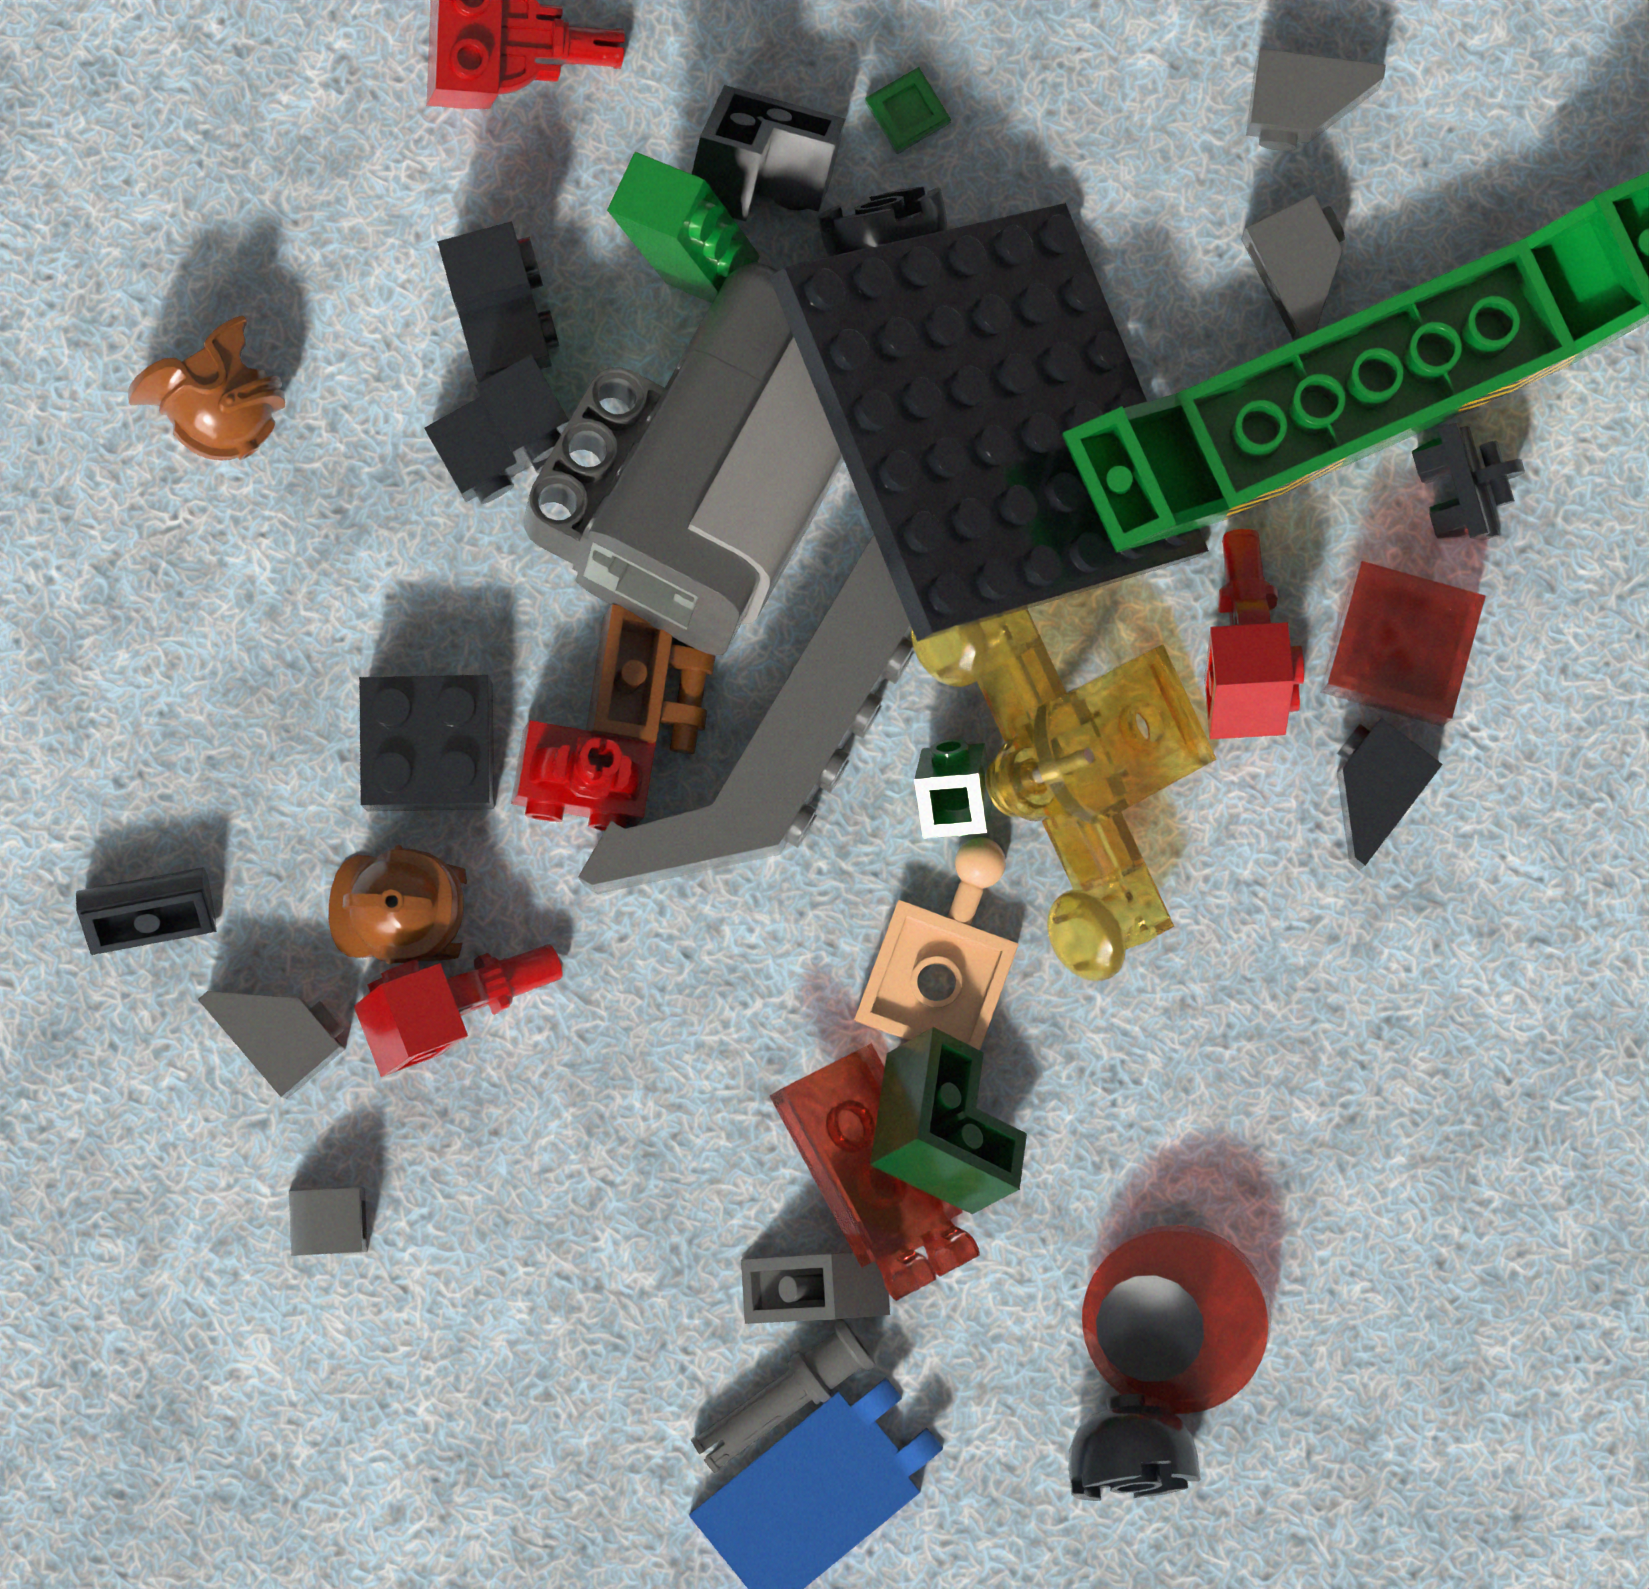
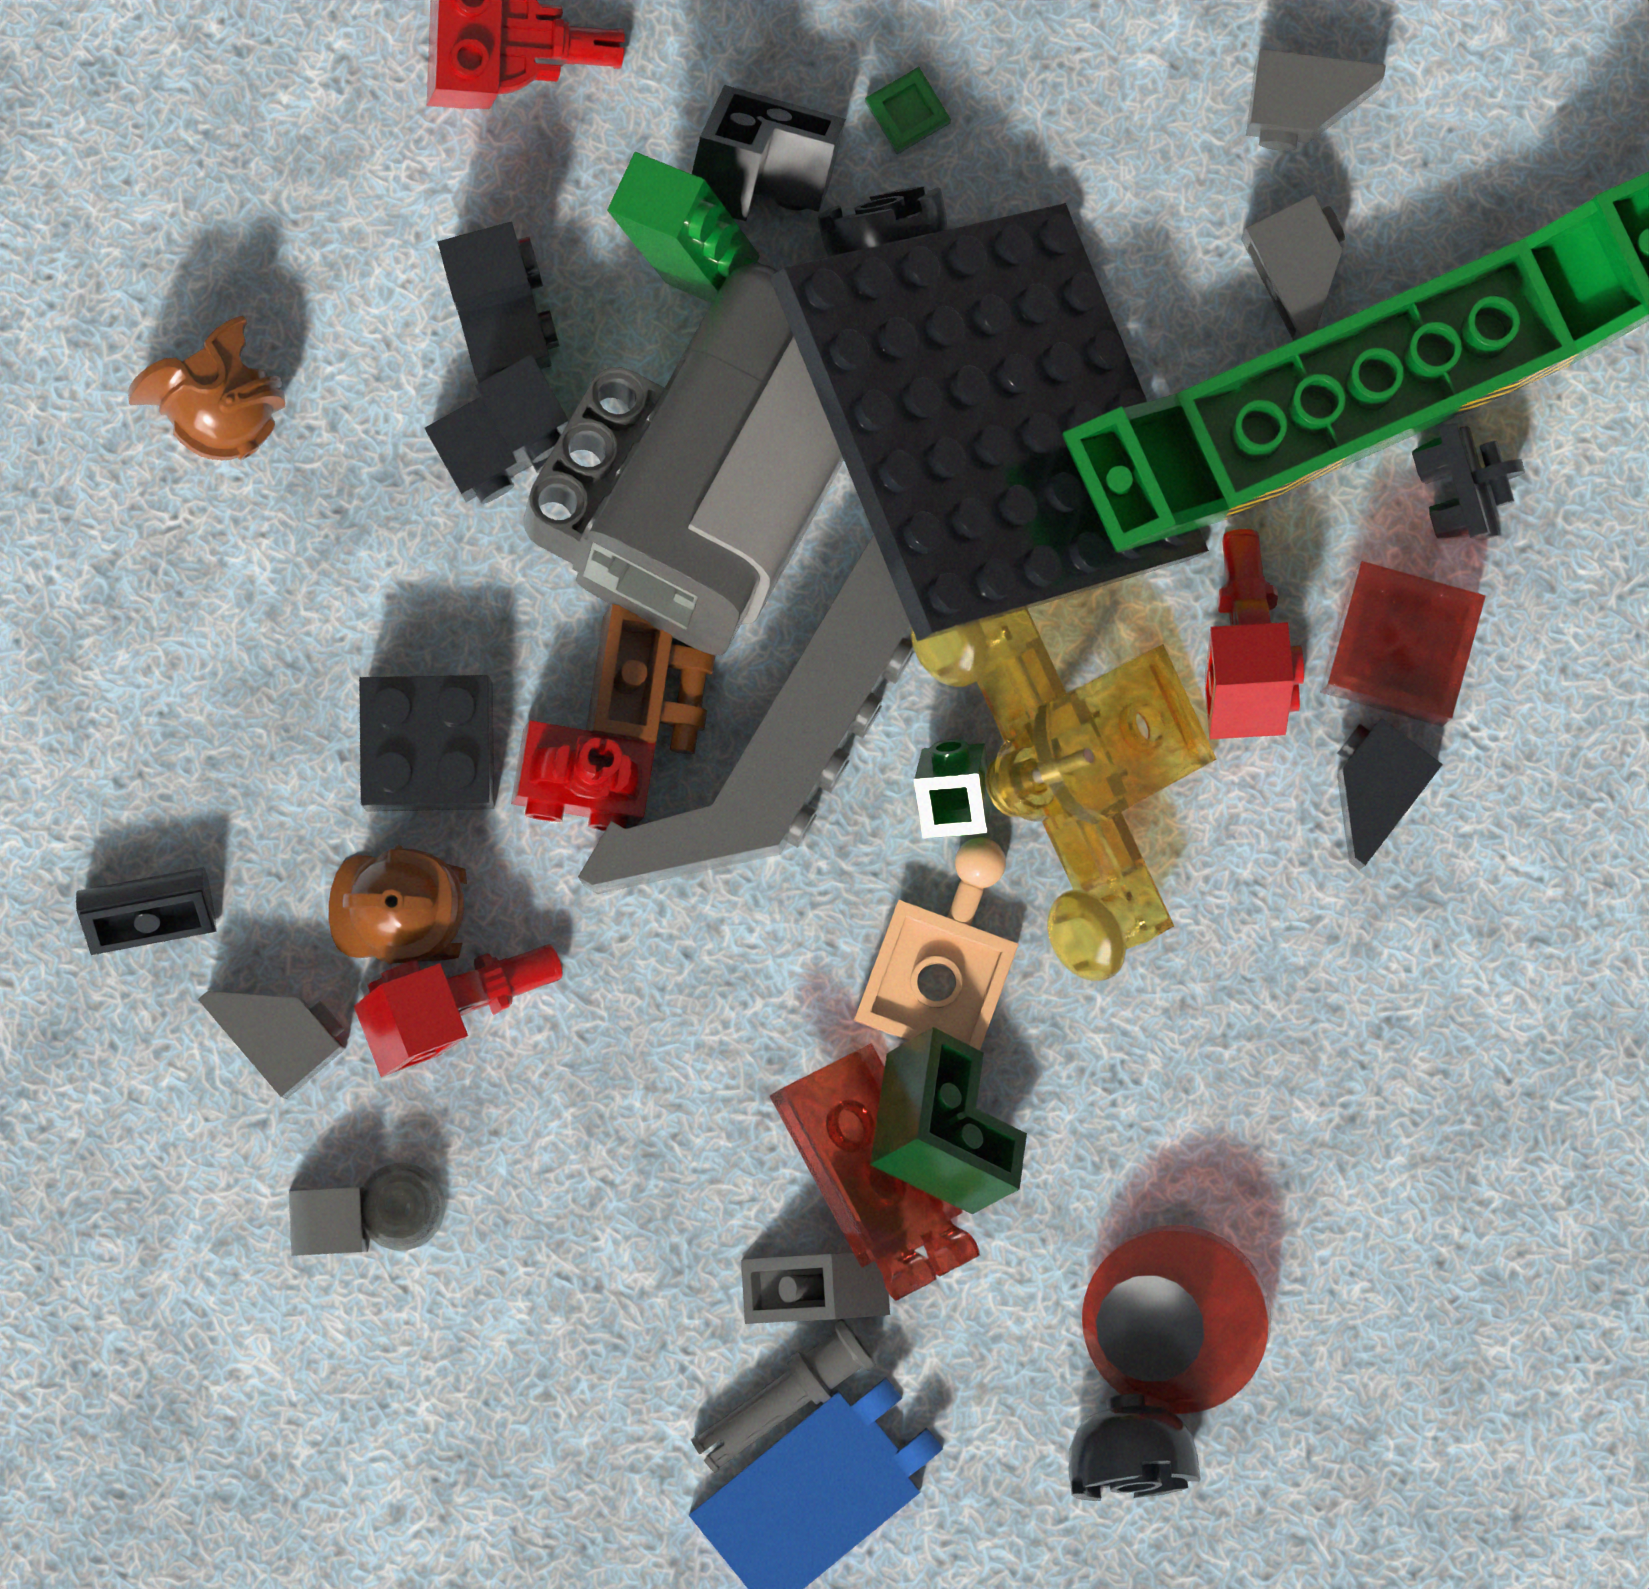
none -> clear smoke cone [361,1163,445,1251]

